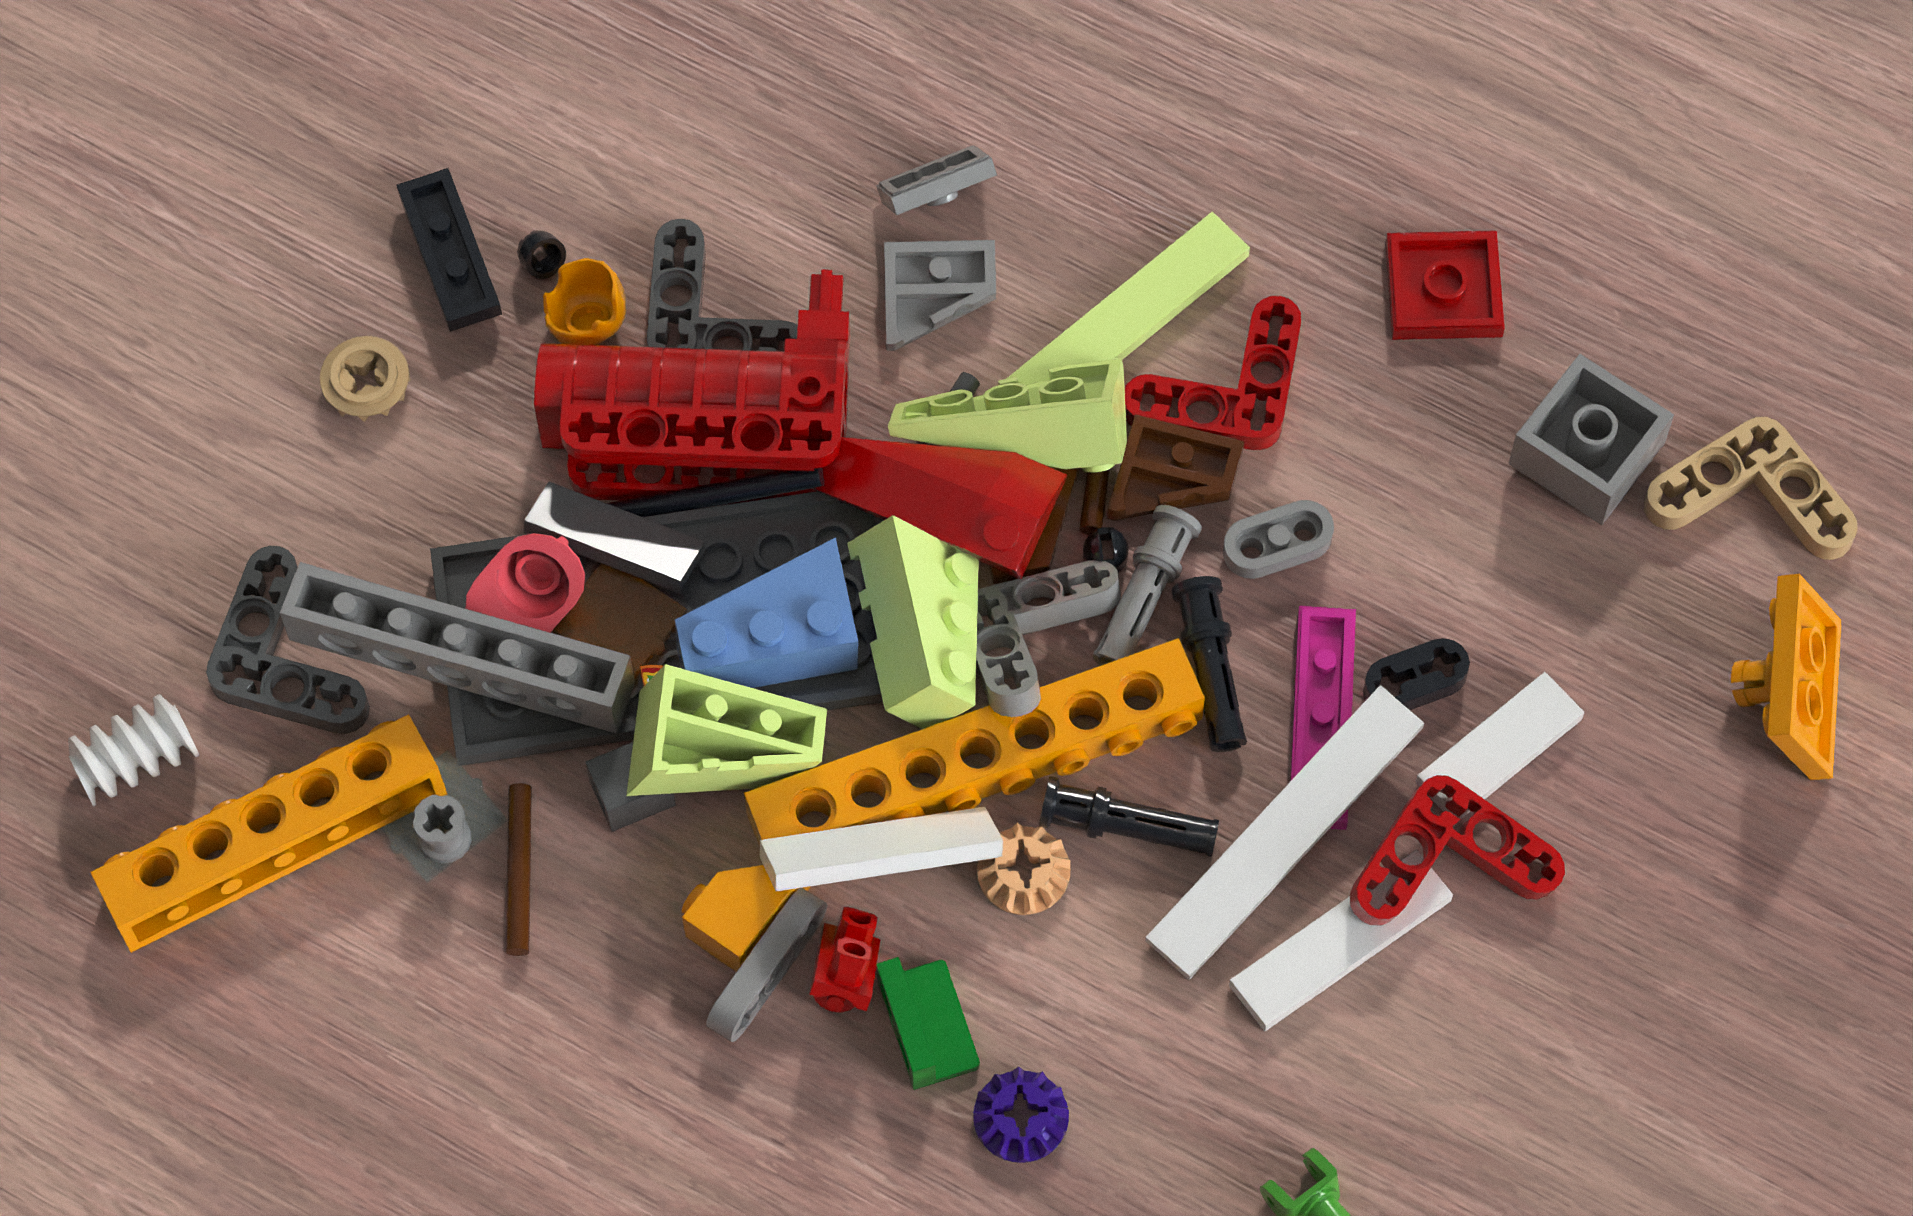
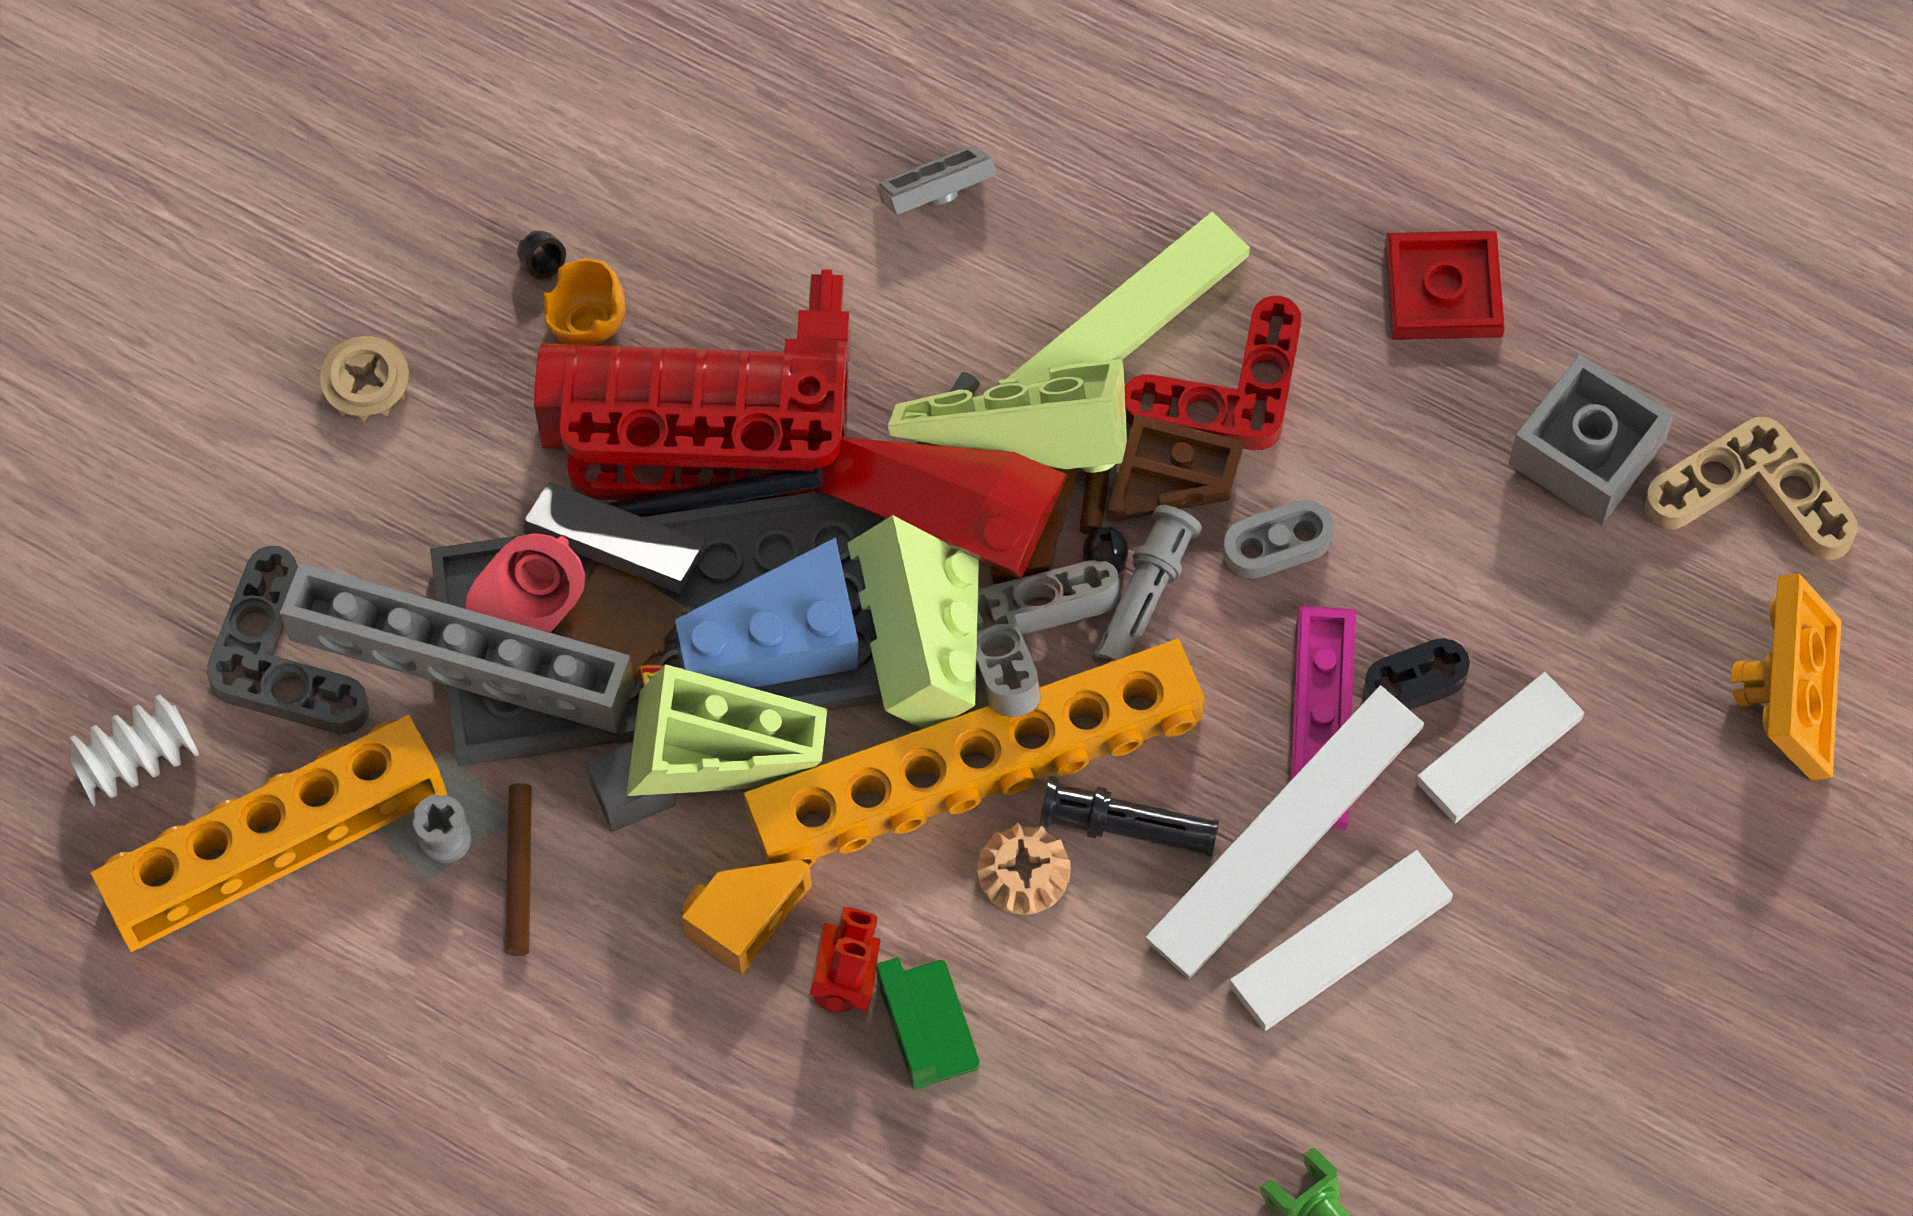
black plate [396,168,502,332] -> none
dark grey beam [647,219,798,351] -> none
light grey beam [706,888,828,1042] -> none
white tile [759,807,1003,891] -> none
light grey wing [884,240,996,351] -> none
dark purple gear [973,1066,1069,1163] -> none
black pin [1171,576,1247,752] -> none
red beam [1350,775,1565,926] -> none

